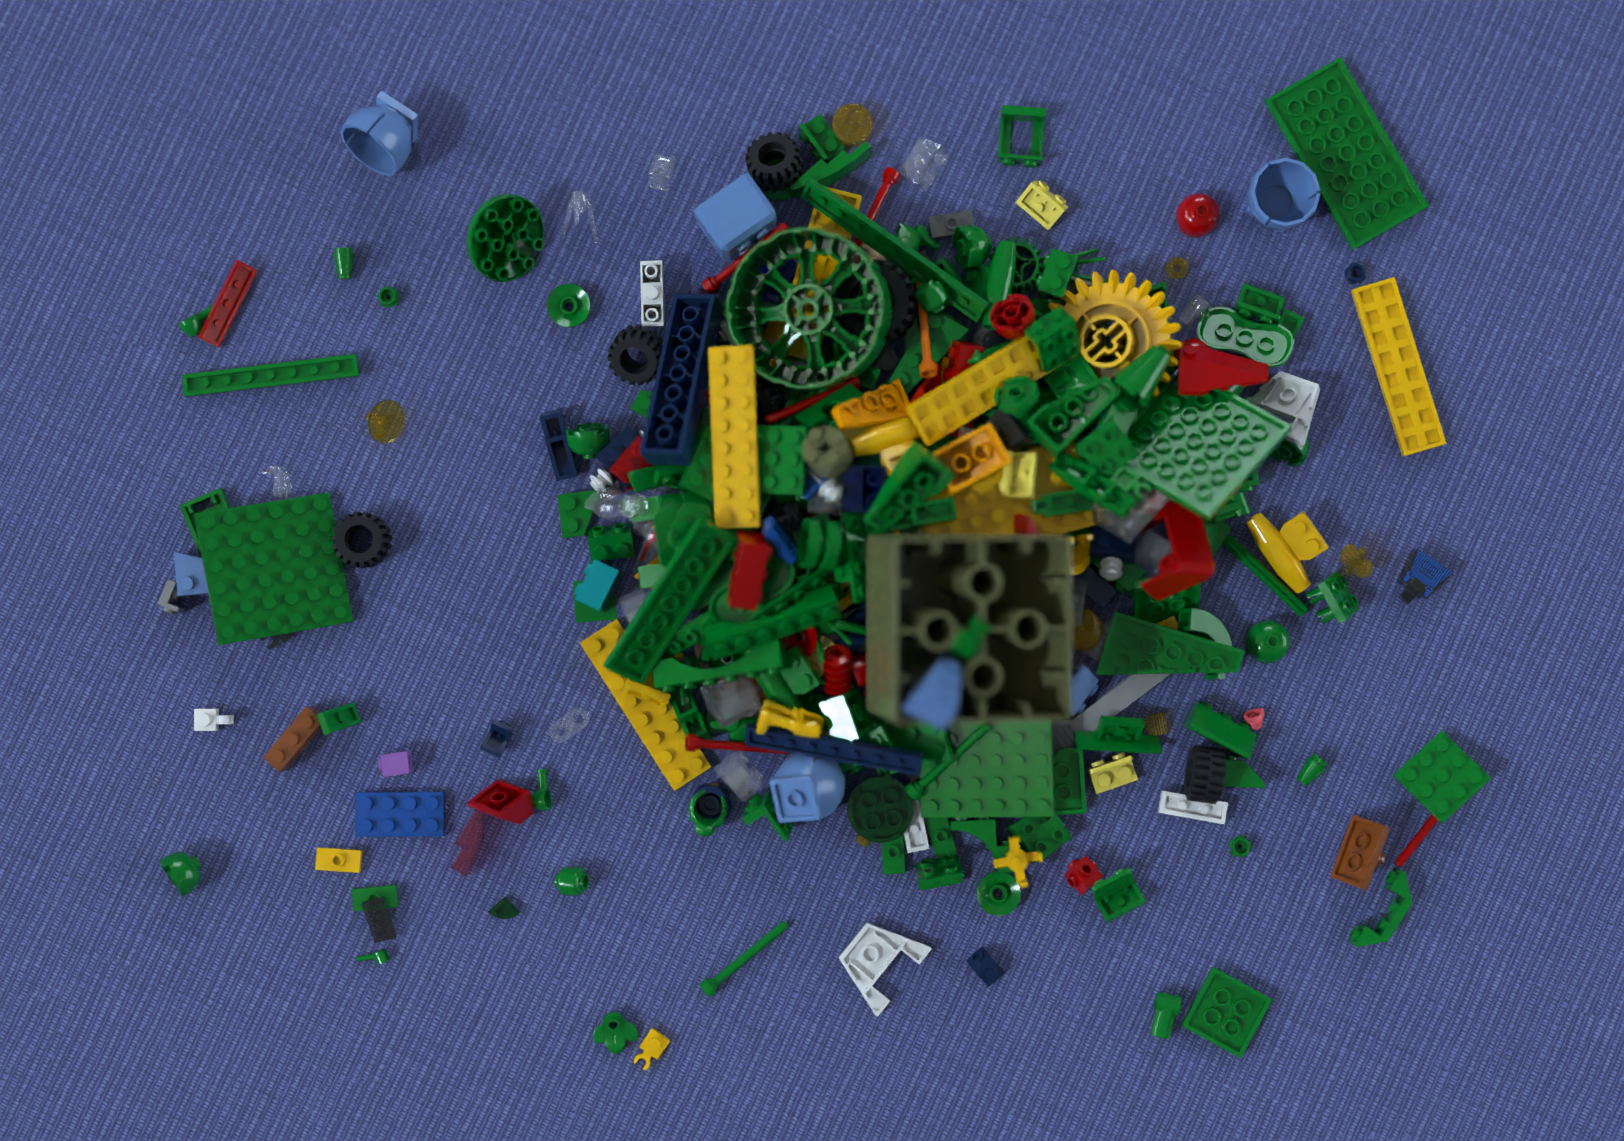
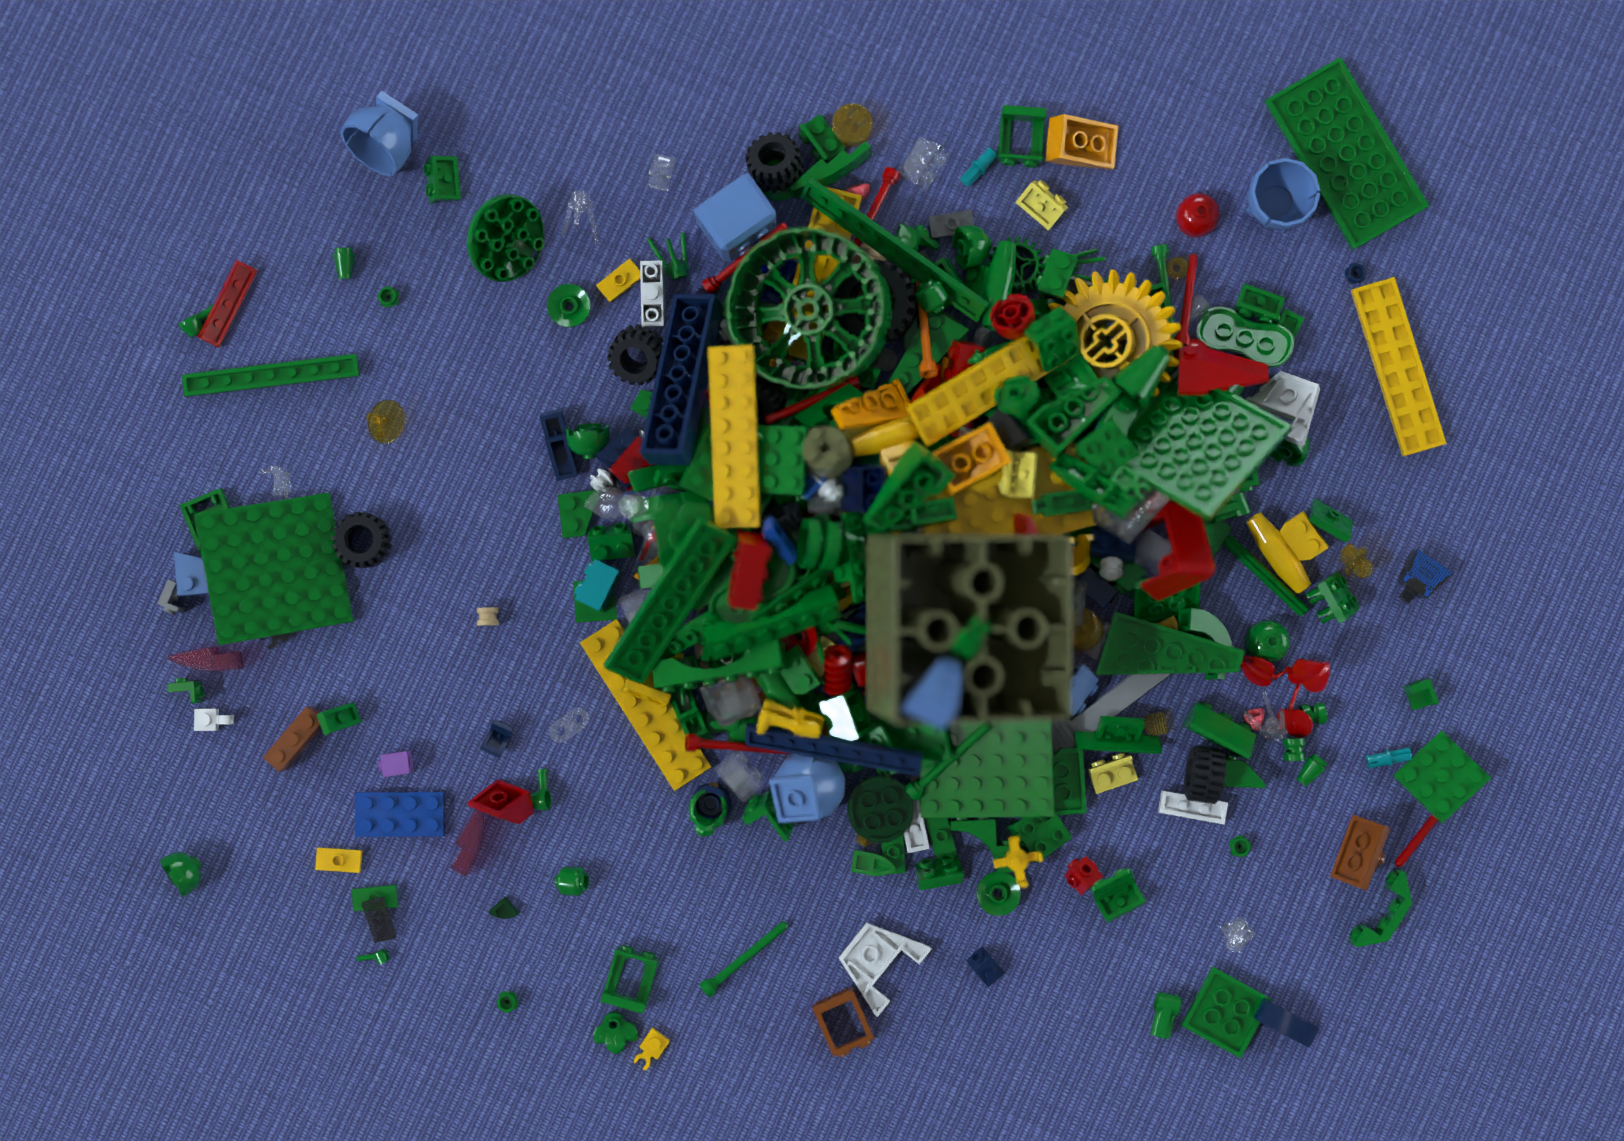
none -> green bracket [167,677,204,704]
none -> clear pink slope [168,647,244,671]
none -> green bracket [424,156,461,204]
none -> tan wheel [477,607,499,626]
none -> green plate [496,991,519,1013]
none -> yellow plate [596,258,640,303]
none -> green panel [600,945,659,1014]
none -> green plant [647,232,690,281]
none -> dark orange window [812,986,874,1058]
none -> coral piece [844,183,870,200]
none -> green plate [850,849,896,876]
none -> teal axle [960,148,998,187]
none -> light orange slope [1046,114,1118,169]
none -> green piece [1151,244,1176,339]
none -> red piece [1173,253,1198,351]
none -> clear rock [1220,917,1256,952]
none -> red plant [1240,656,1330,738]
none -> clear plant [1243,690,1287,741]
none -> dark blue slope [1253,998,1319,1048]
none -> green wheel [1283,738,1306,761]
none -> green wheel [1299,702,1327,725]
none -> green plate [1308,498,1353,543]
none -> teal axle [1366,747,1412,769]
none -> green panel [1403,679,1439,710]

